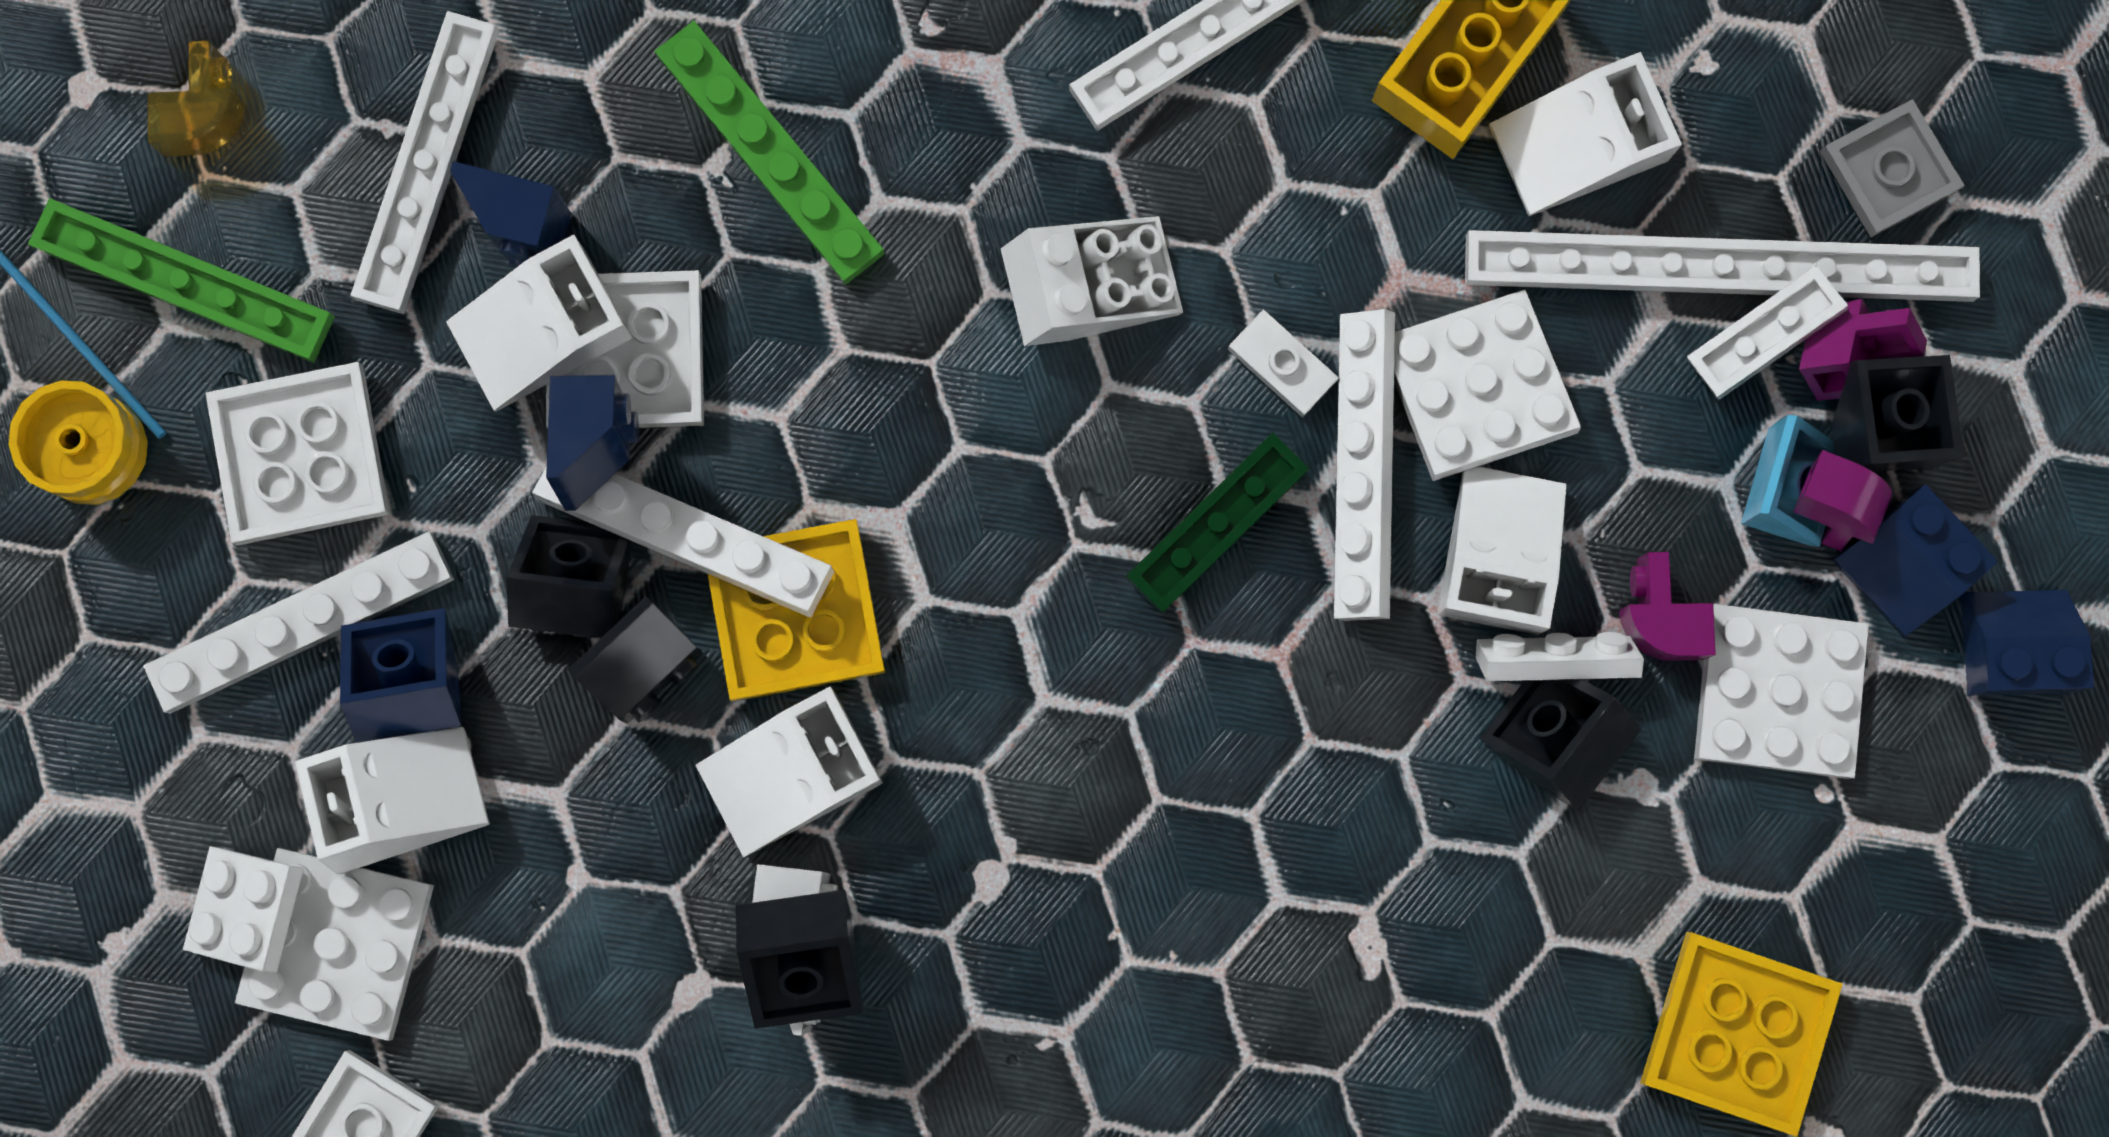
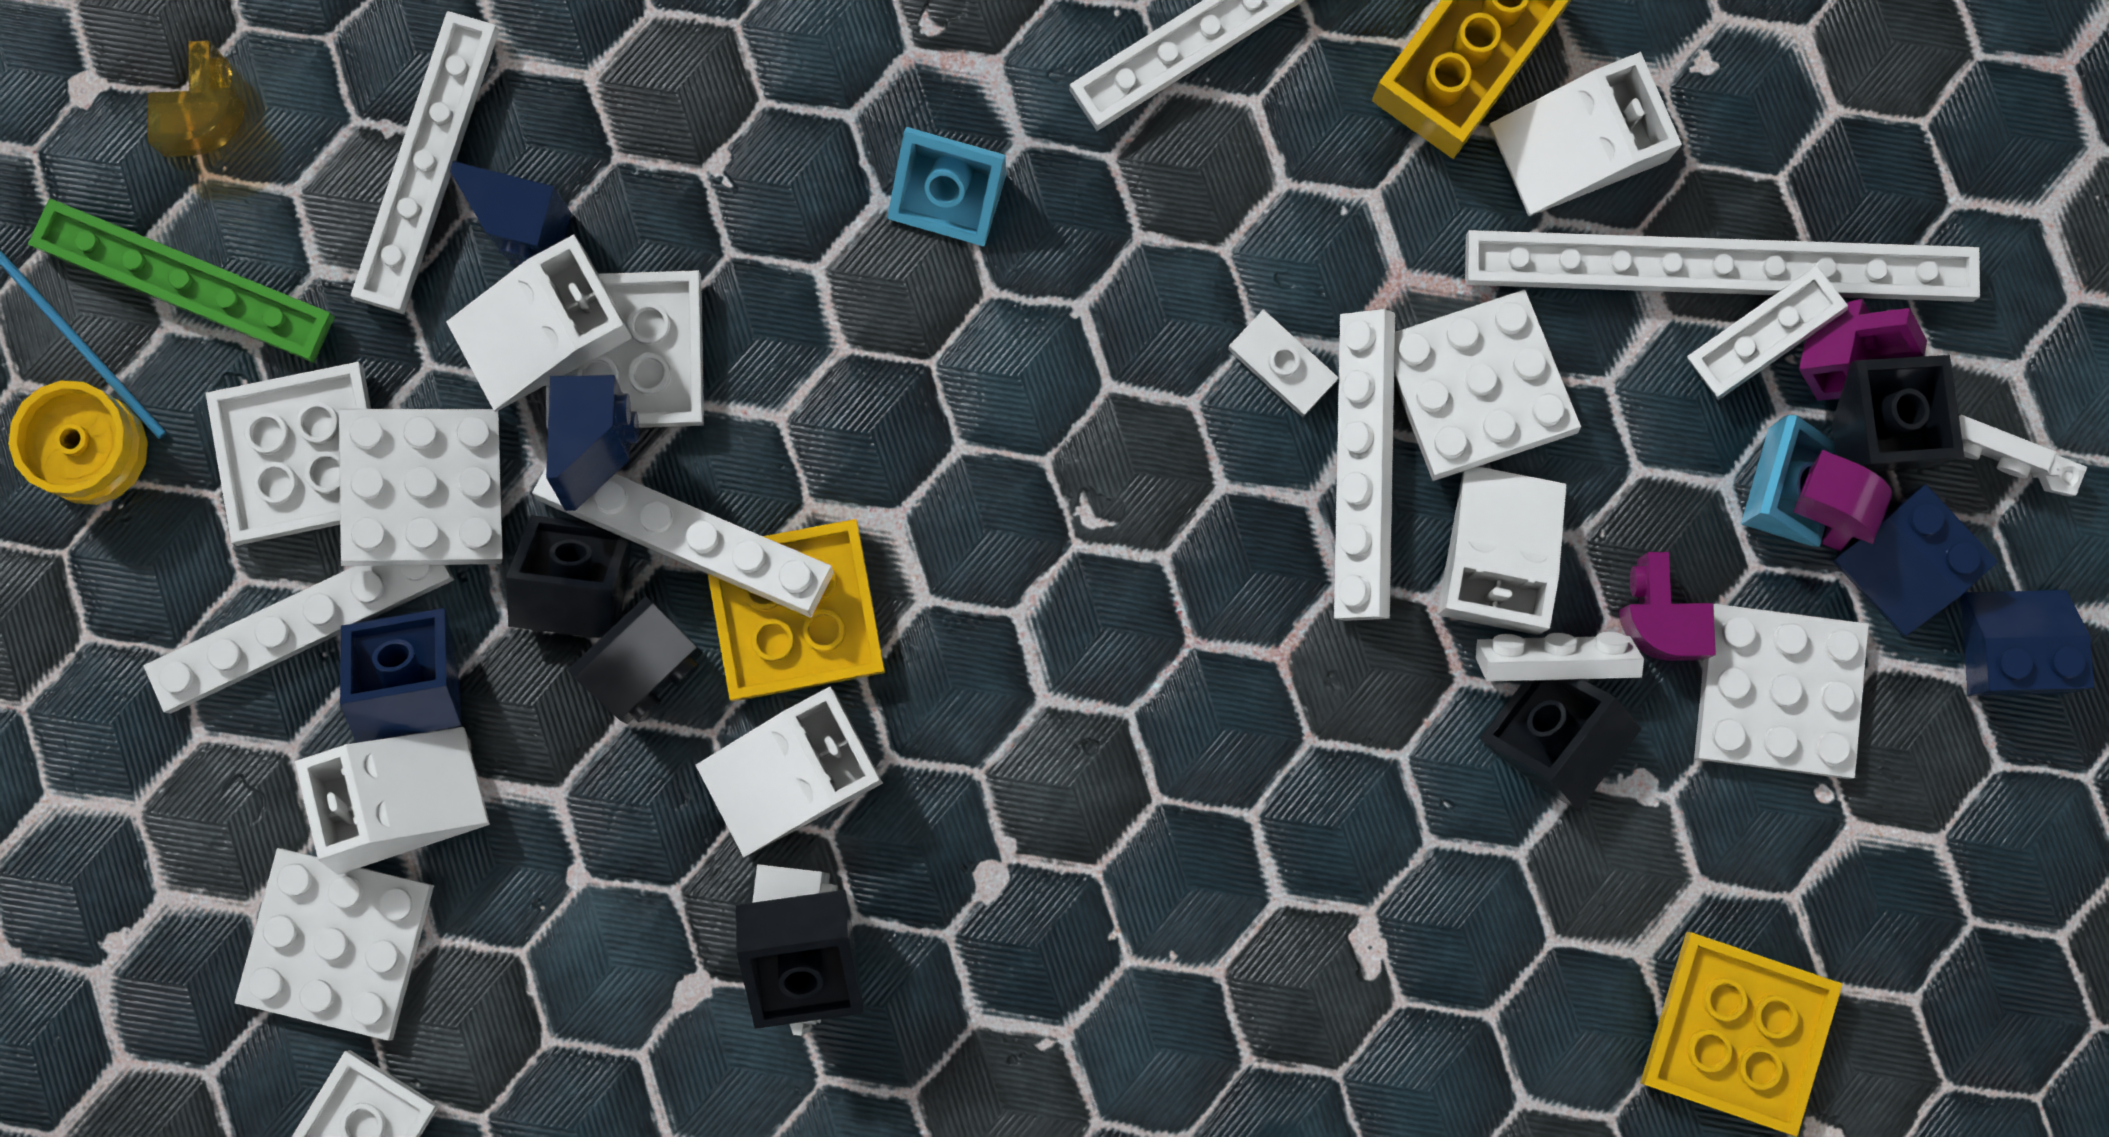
white plate [183,846,304,973] -> none
bright green plate [654,20,885,285] -> none
white slope [1001,216,1183,346] -> none
dark green plate [1126,433,1310,614] -> none
light grey plate [1820,99,1965,238] -> none
none -> white plate [339,409,502,566]
none -> medium azure slope [887,127,1006,246]
none -> white hinge [1959,415,2087,496]

